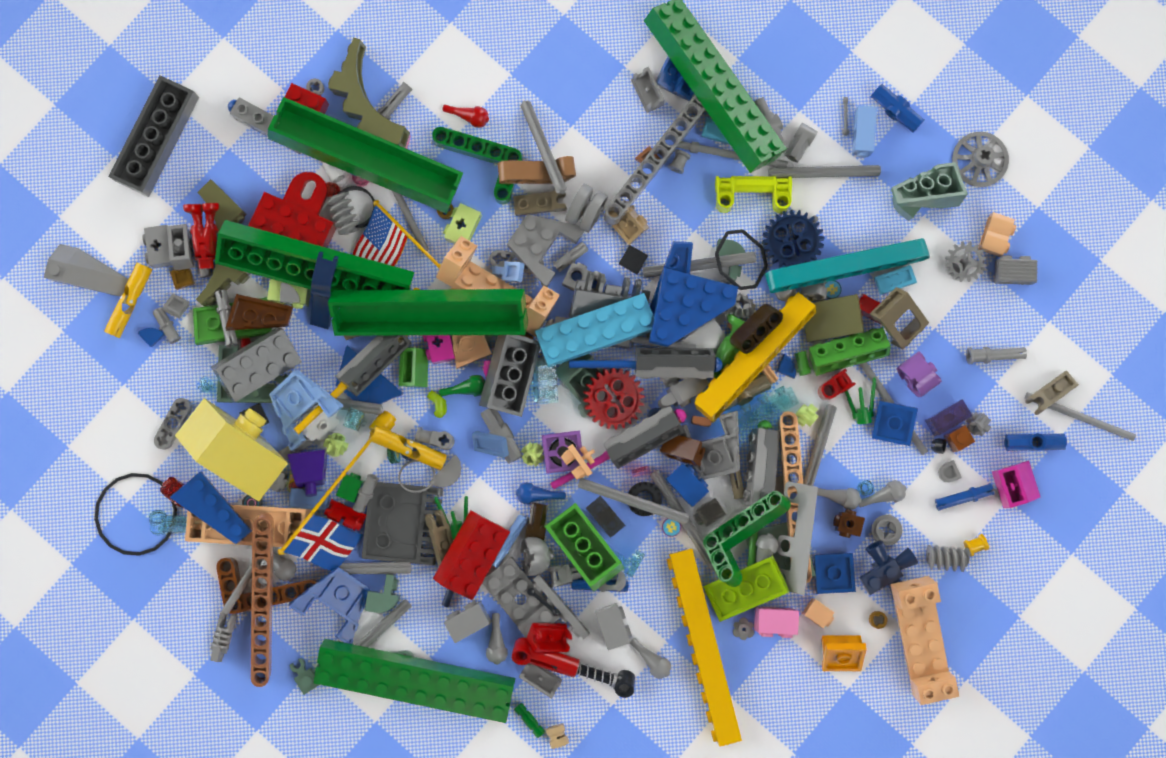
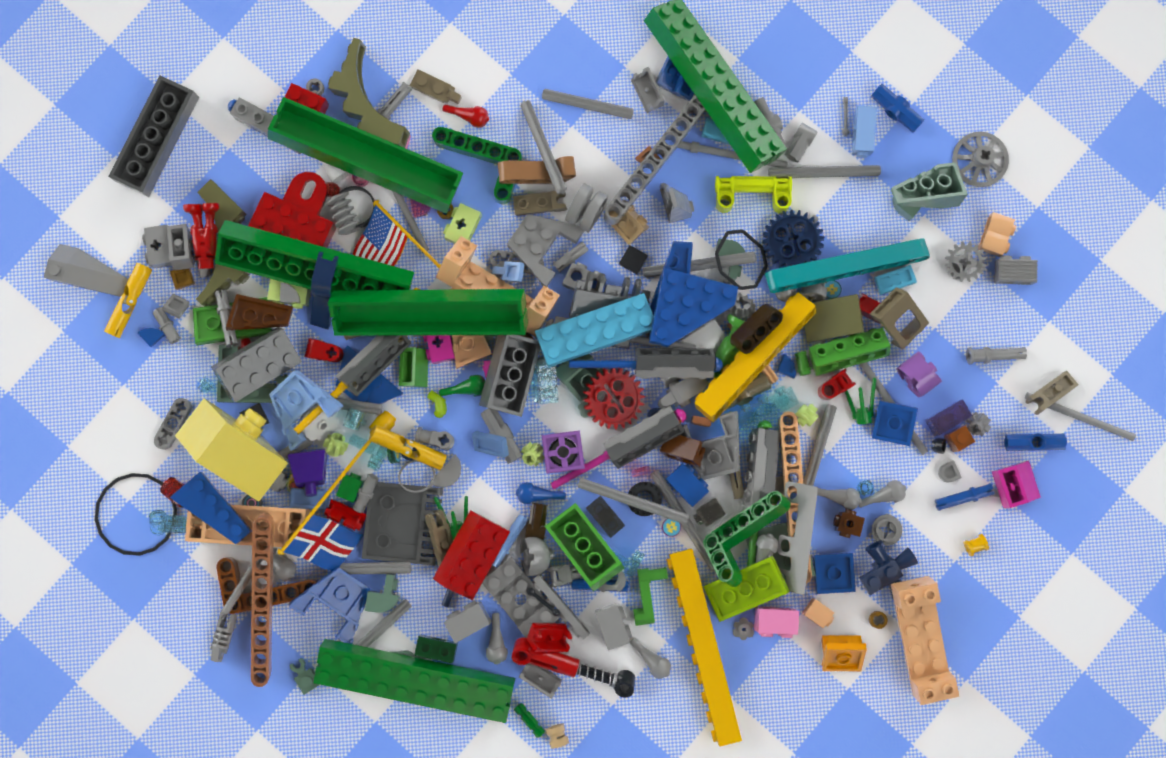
light nougat hips [561,444,595,480] -> none
light grey bush [668,149,691,174] -> none
light grey piece [926,545,970,572] -> none
none -> red piece [304,338,344,363]
none -> clear light blue piece [348,434,389,471]
none -> dark tan hinge [409,69,462,105]
none -> clear pink tile [410,199,431,218]
none -> dark green brick [414,634,459,664]
none -> light grey axle [542,89,634,119]
none -> bright green beam [633,567,668,626]
none -> light grey wedge [659,183,694,223]

